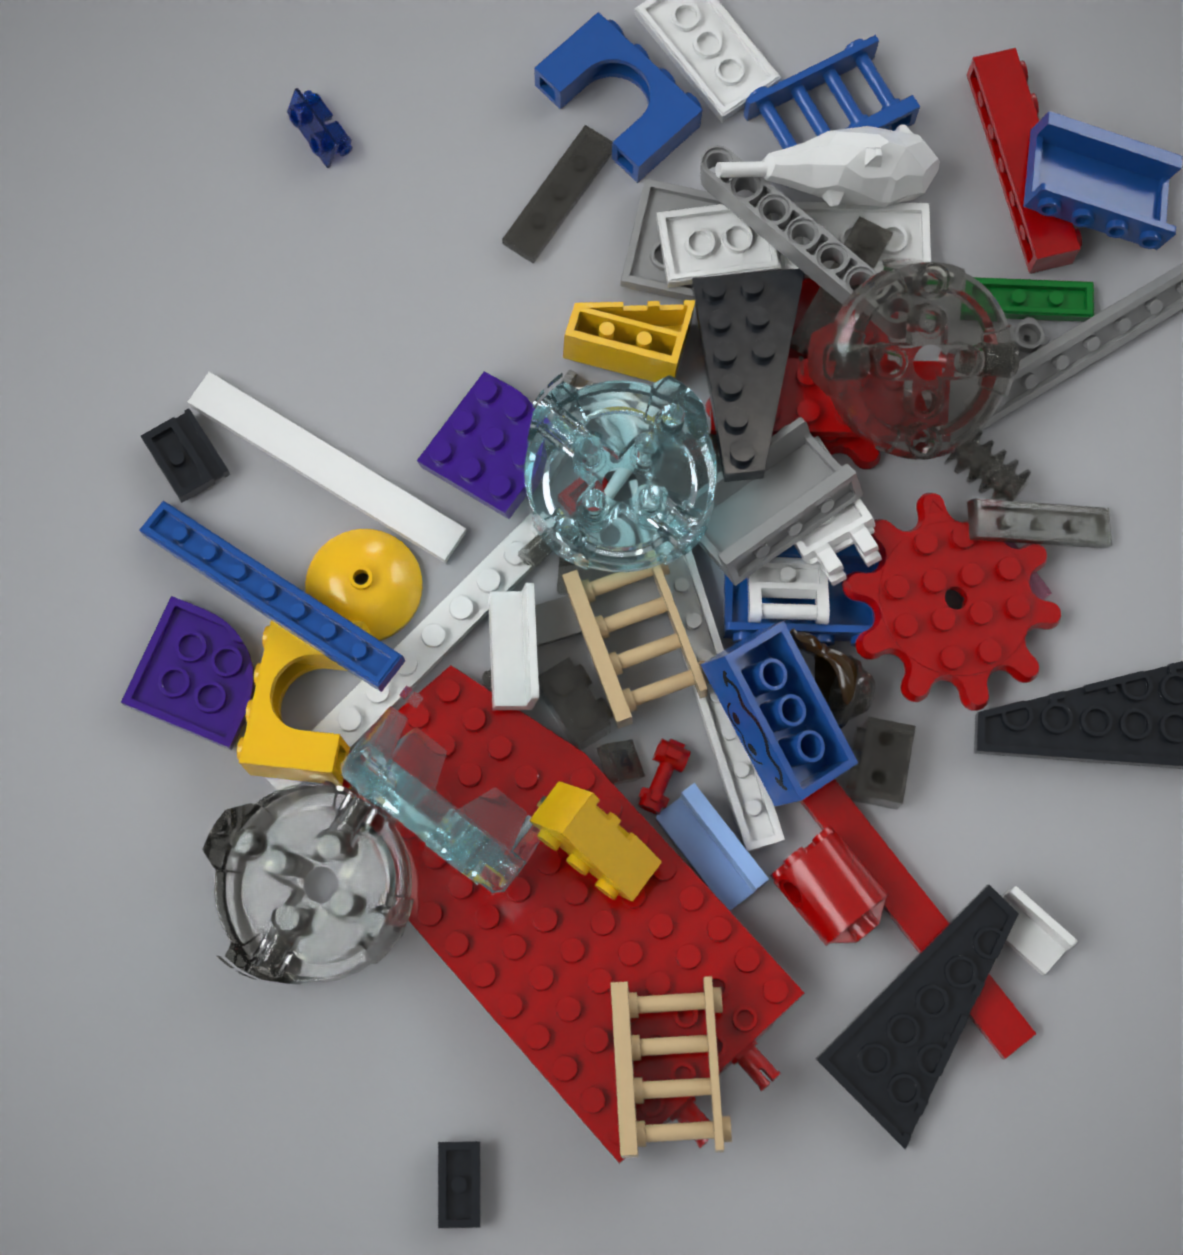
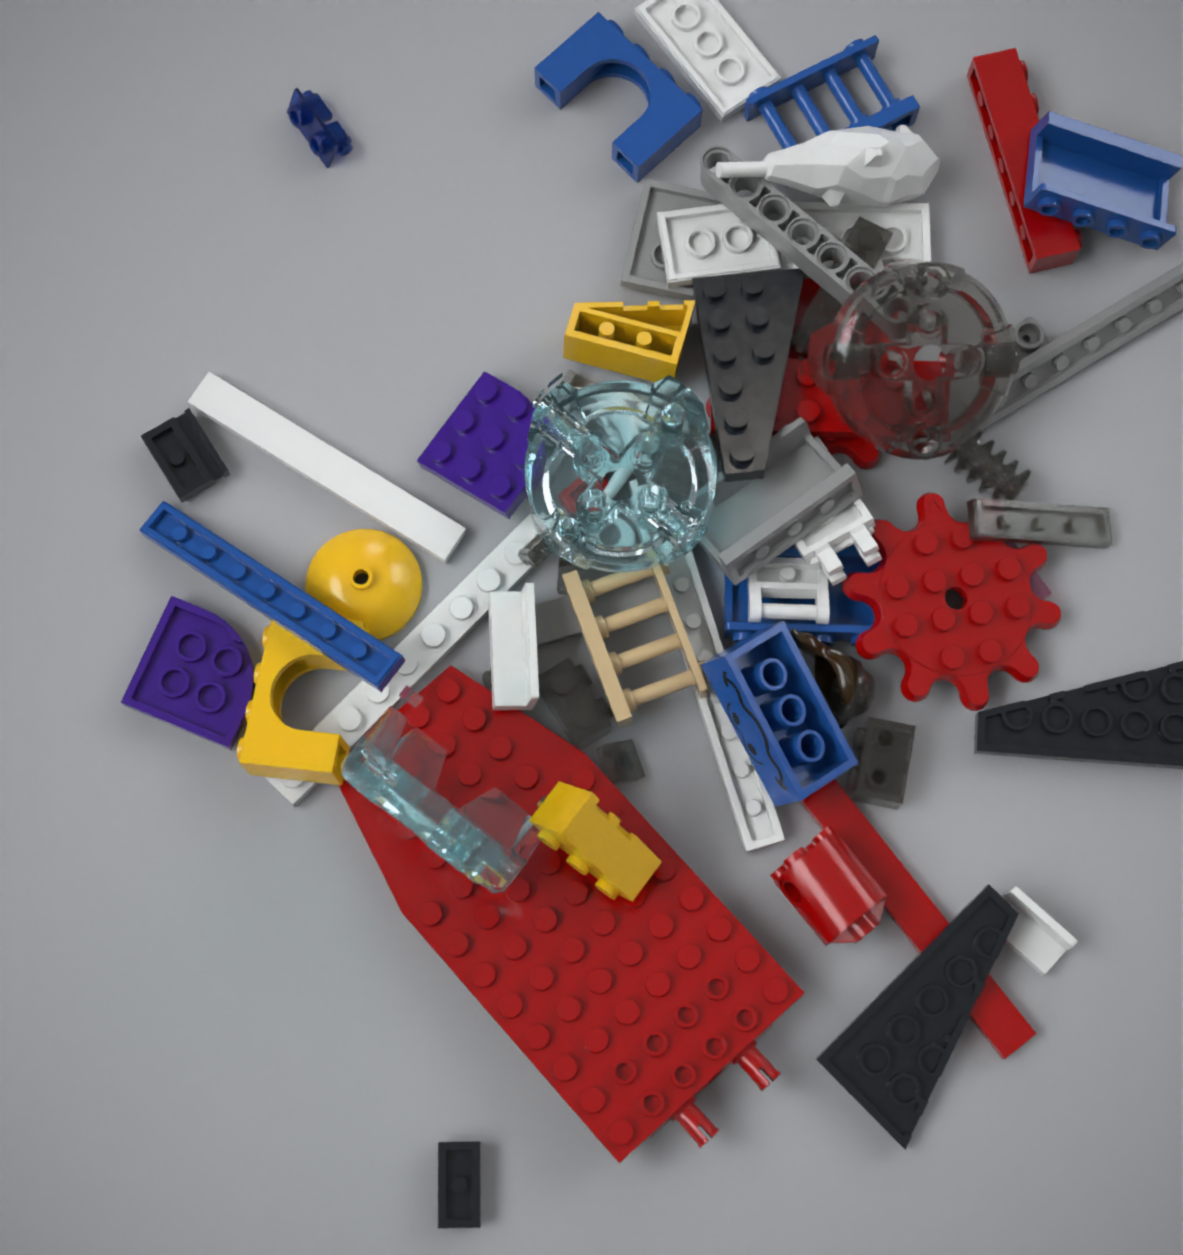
clear smoke piece [202,778,414,985] -> none
clear smoke tile [502,125,613,264] -> none
tan fence [611,976,732,1158] -> none
red bar [638,738,691,815] -> none
light blue panel [656,783,769,911] -> none
green tile [941,276,1094,322] -> none

